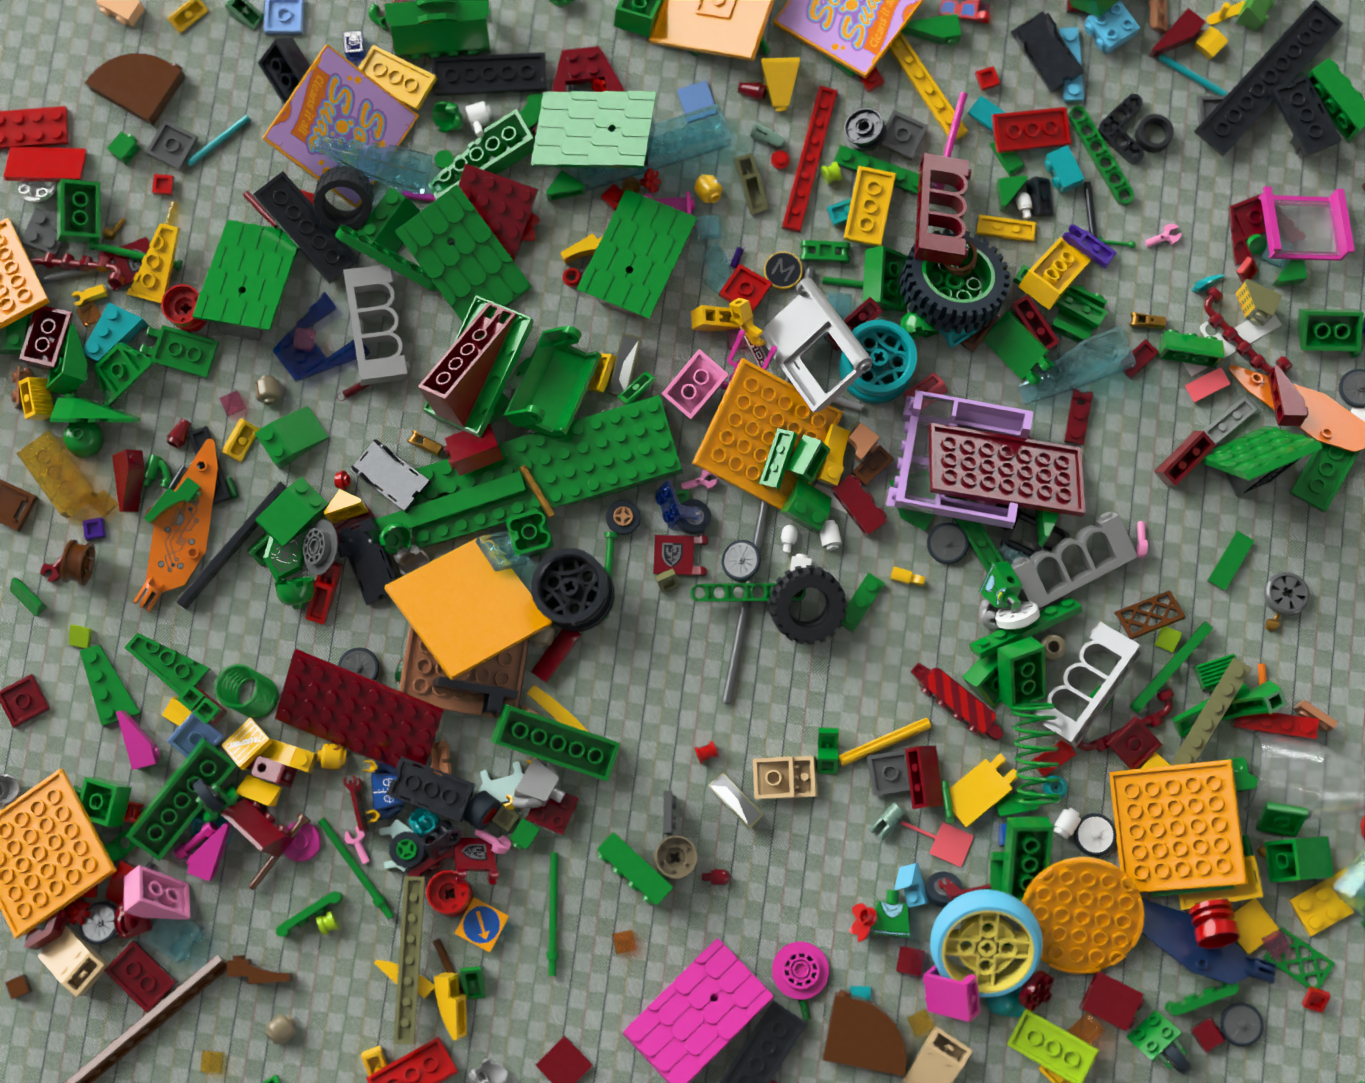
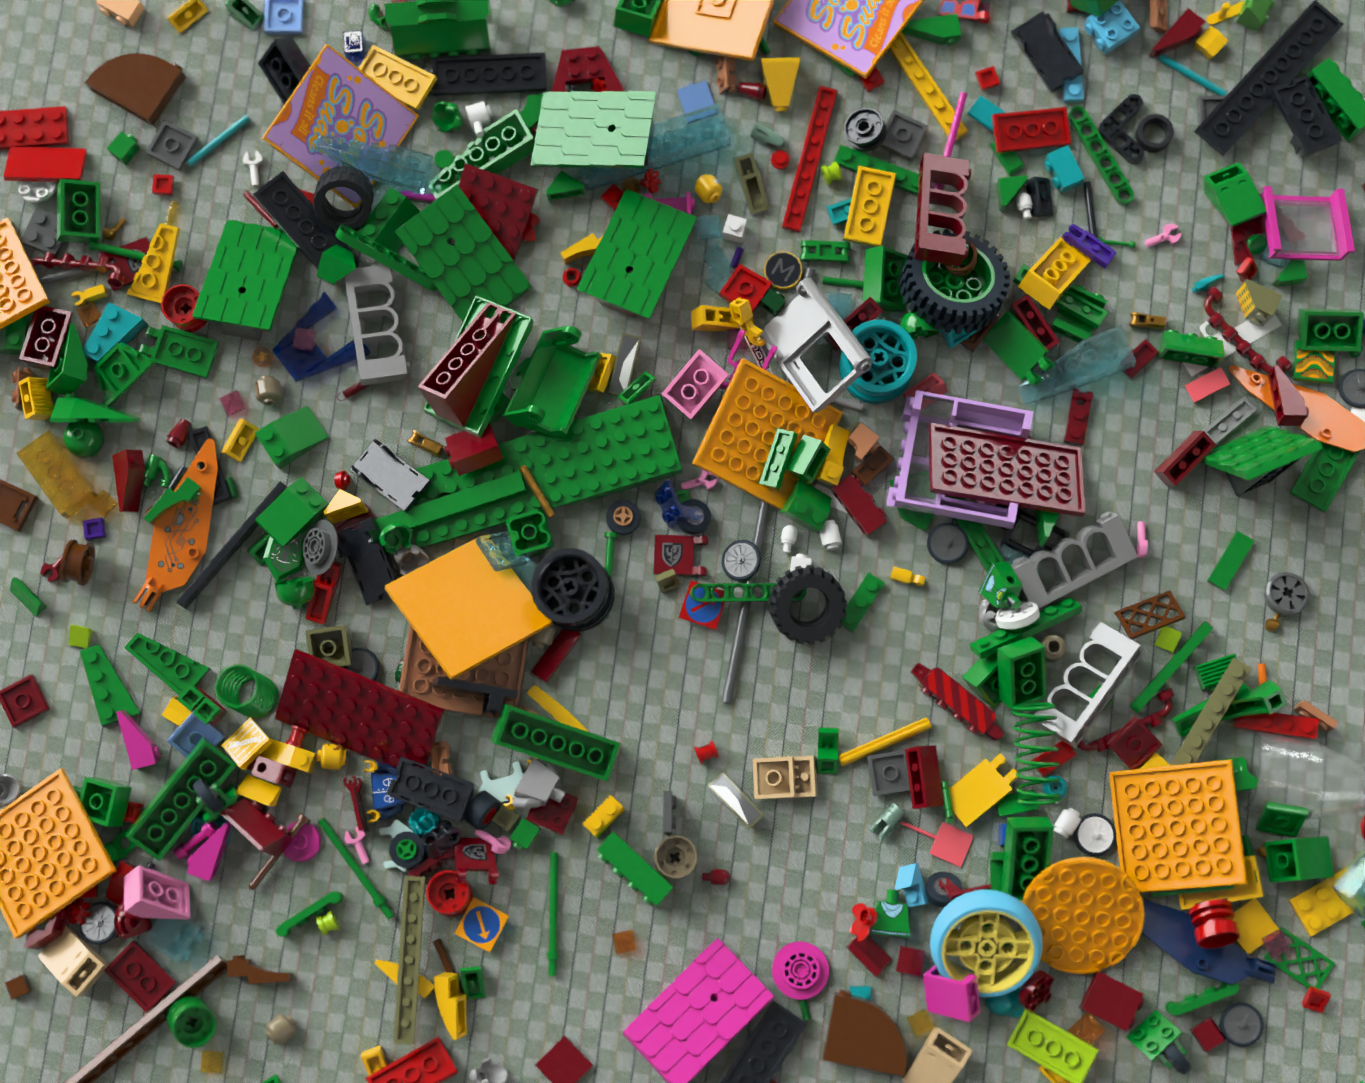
yellow tile [976,214,1036,243] -> none
none -> green wheel [167,996,217,1048]
none -> white bar [243,151,264,187]
none -> clear orange tile [252,347,273,368]
none -> red bush [285,725,309,749]
none -> olive slope [305,624,352,666]
none -> green slope [316,244,356,285]
none -> yellow brick [583,795,625,838]
none -> piece [678,580,725,630]
none -> nougat hinge [715,55,737,94]
none -> white brick [723,214,747,244]
none -> dark green plate [761,289,786,317]
none -> dark red panel [846,935,891,977]
none -> green slope [1204,162,1267,227]
none -> slope [1292,340,1335,384]

